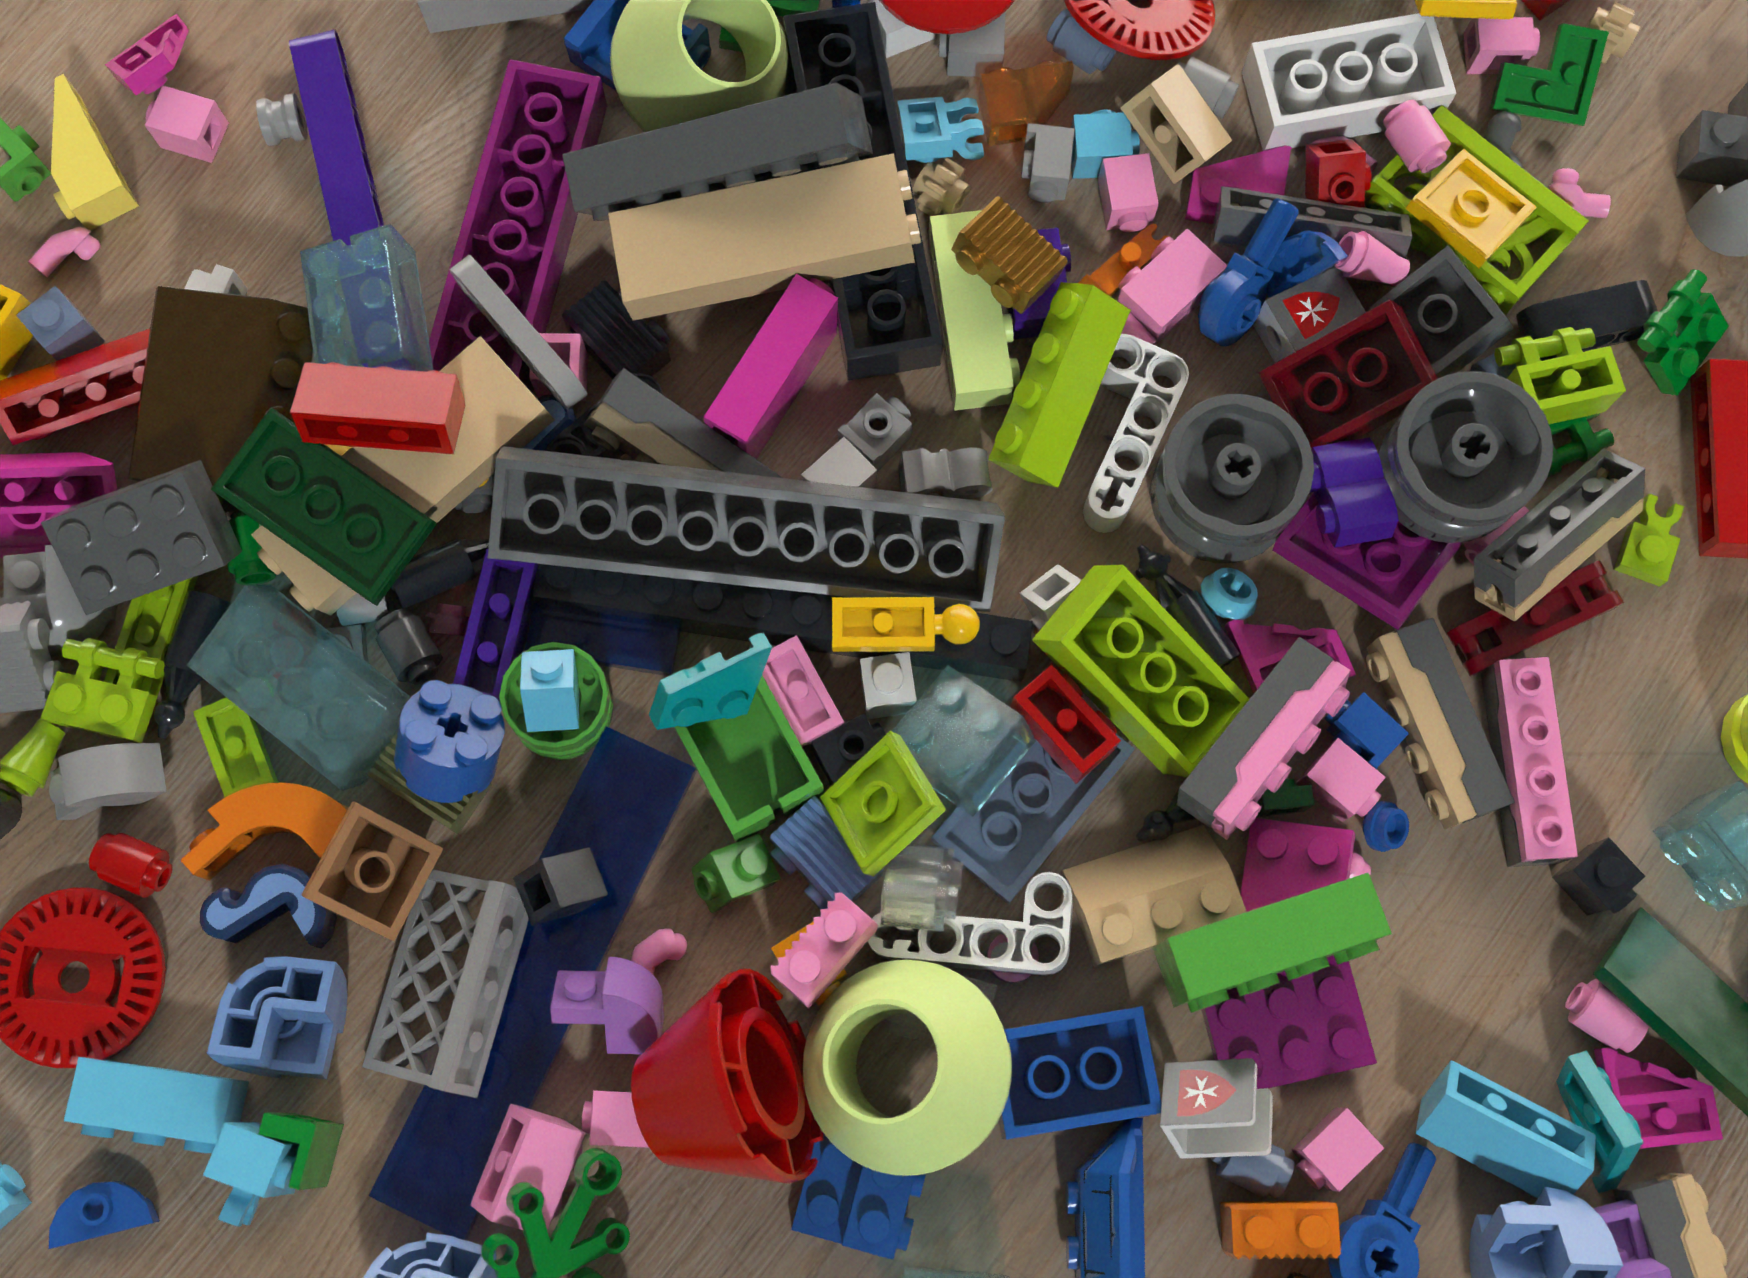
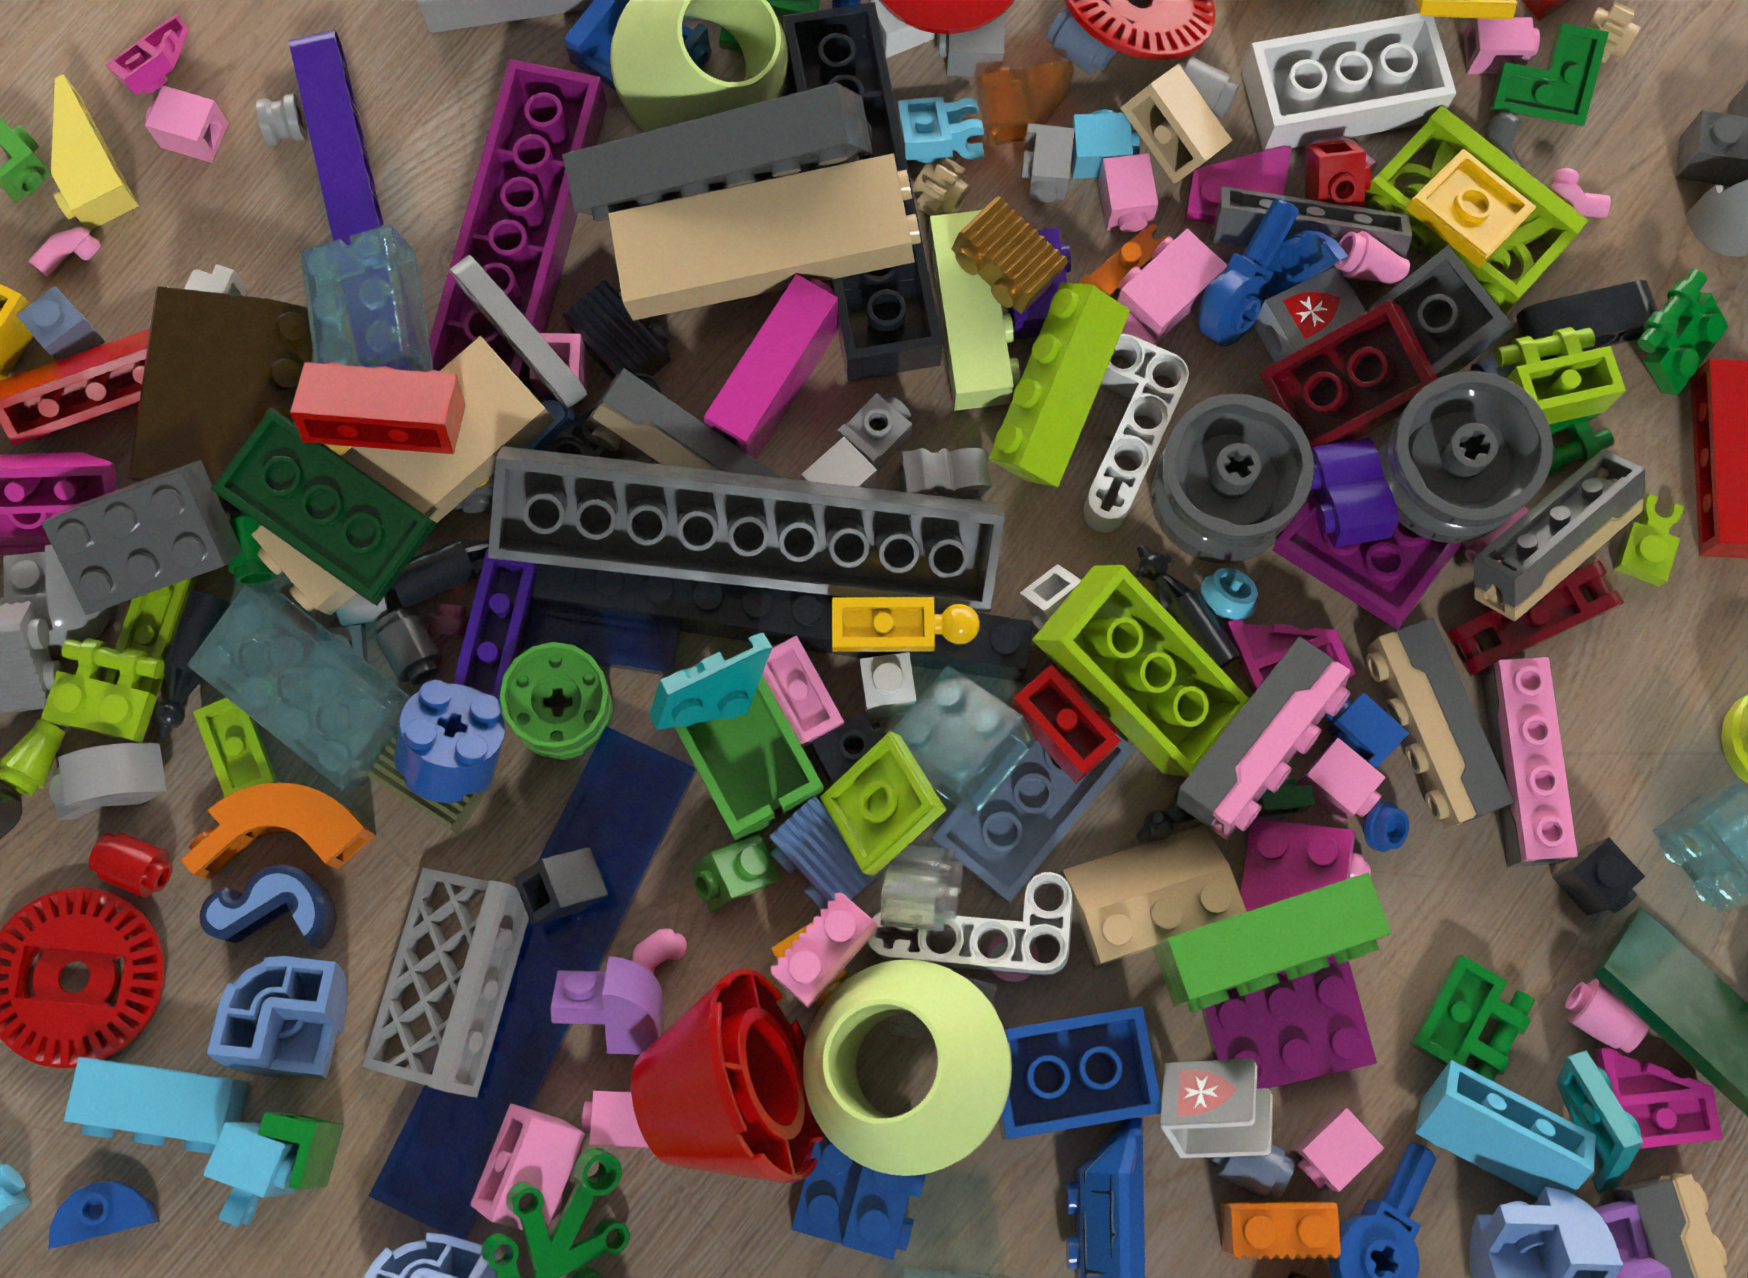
medium nougat slope [301,801,444,941] -> none
medium azure brick [520,649,579,732] -> none
bright pink brick [1383,99,1451,173] -> none
none -> green plate [1409,955,1535,1082]

